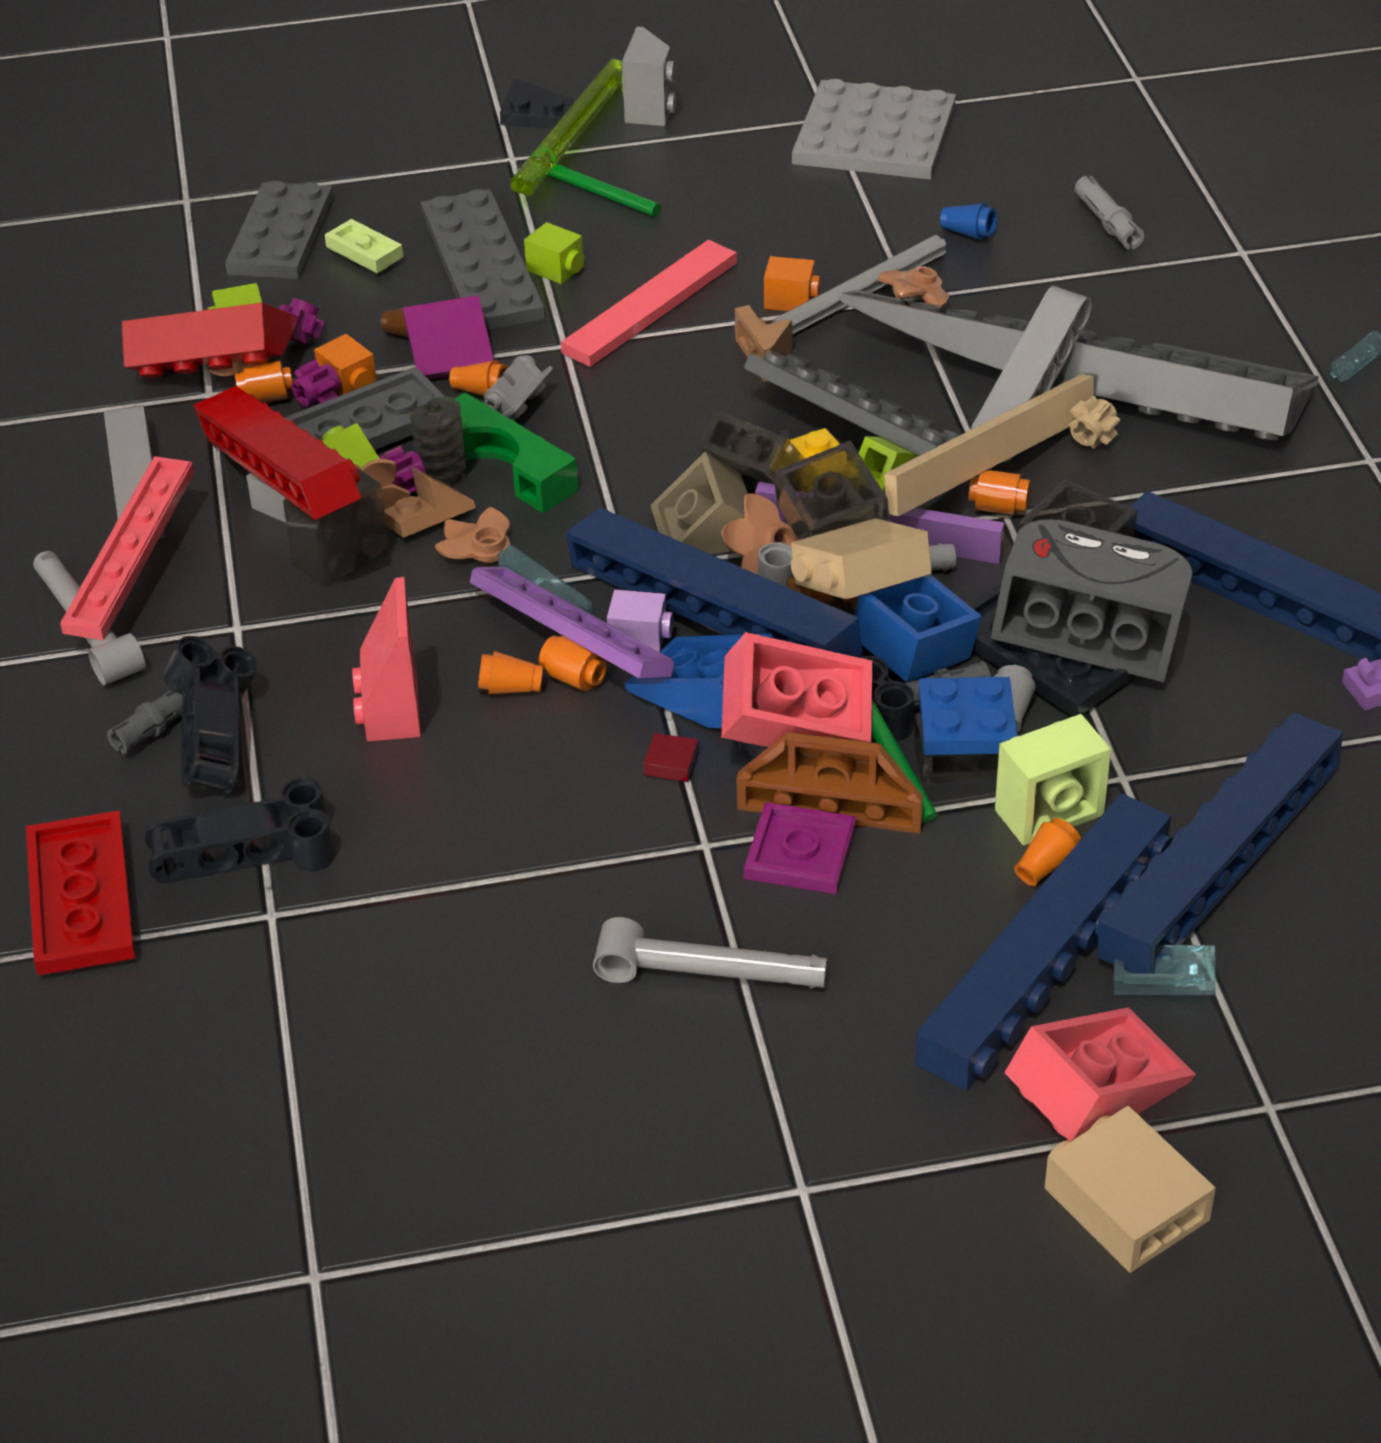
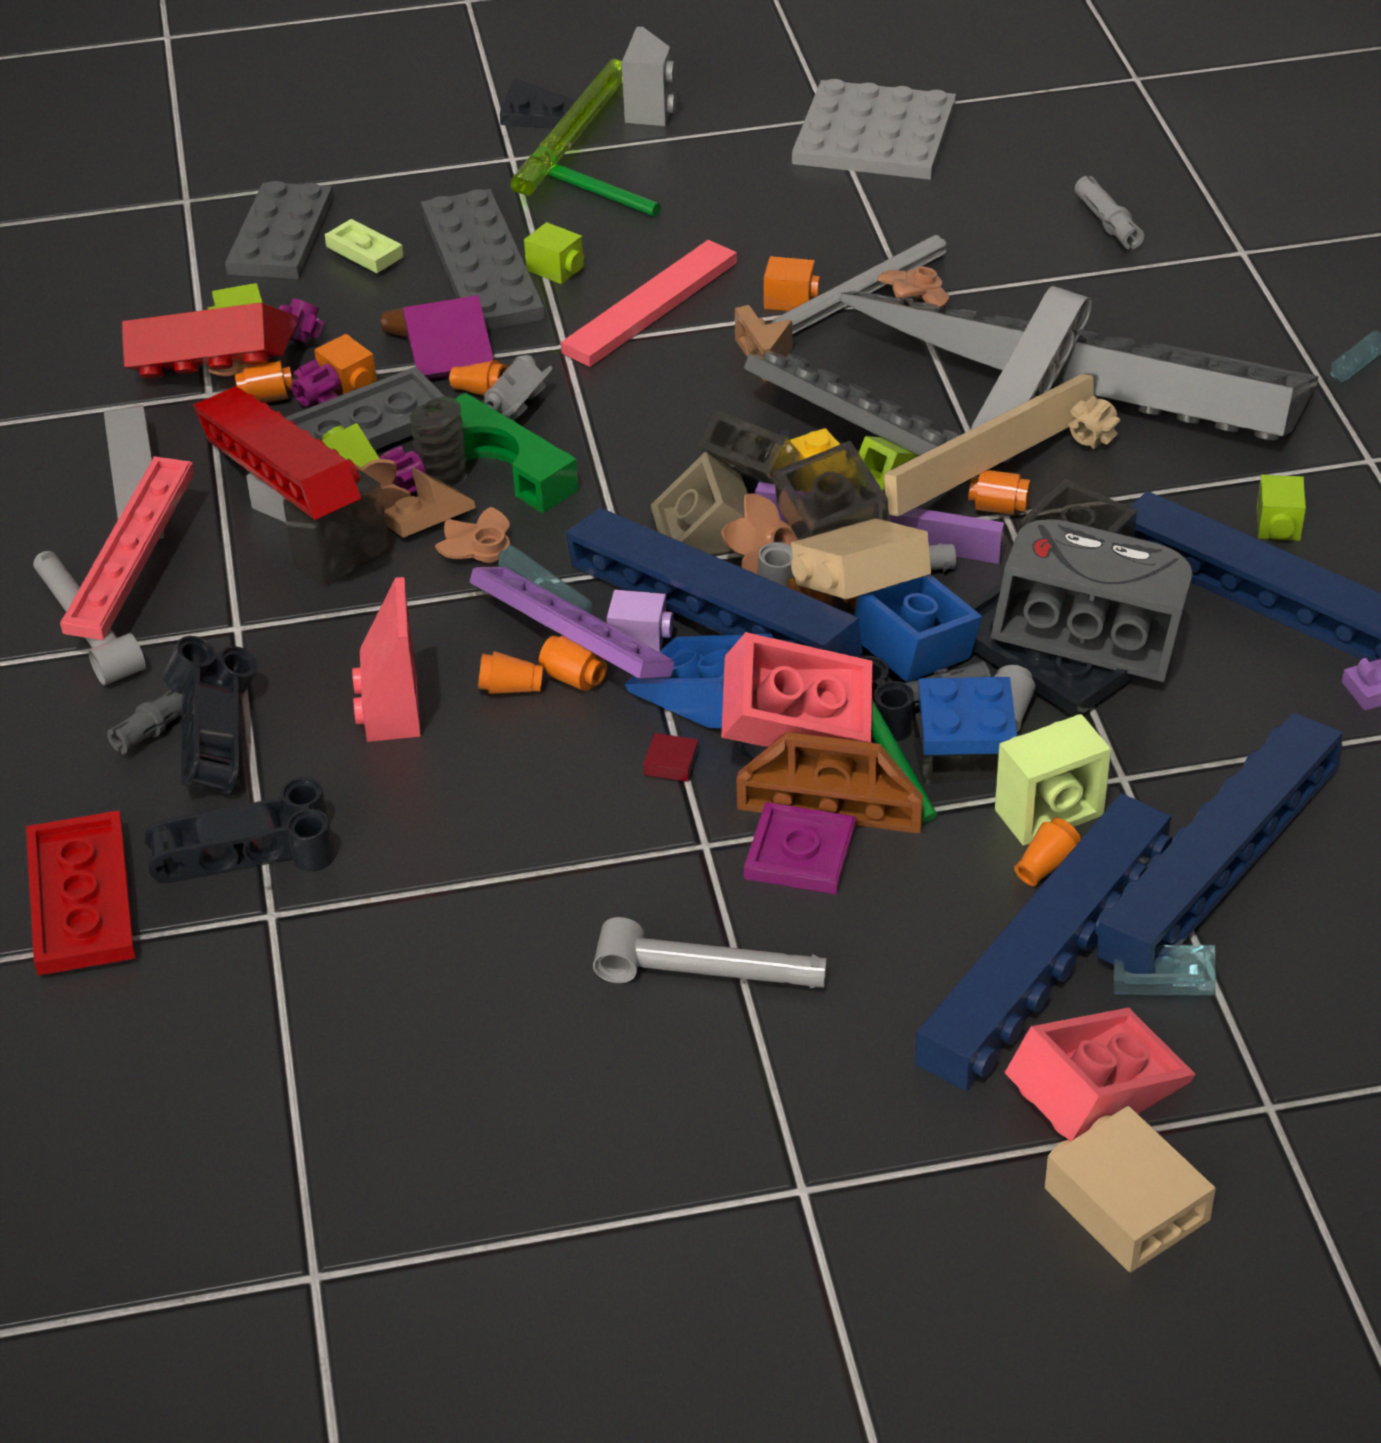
blue cone [940,203,998,240] -> none
none -> lime brick [1256,475,1306,541]

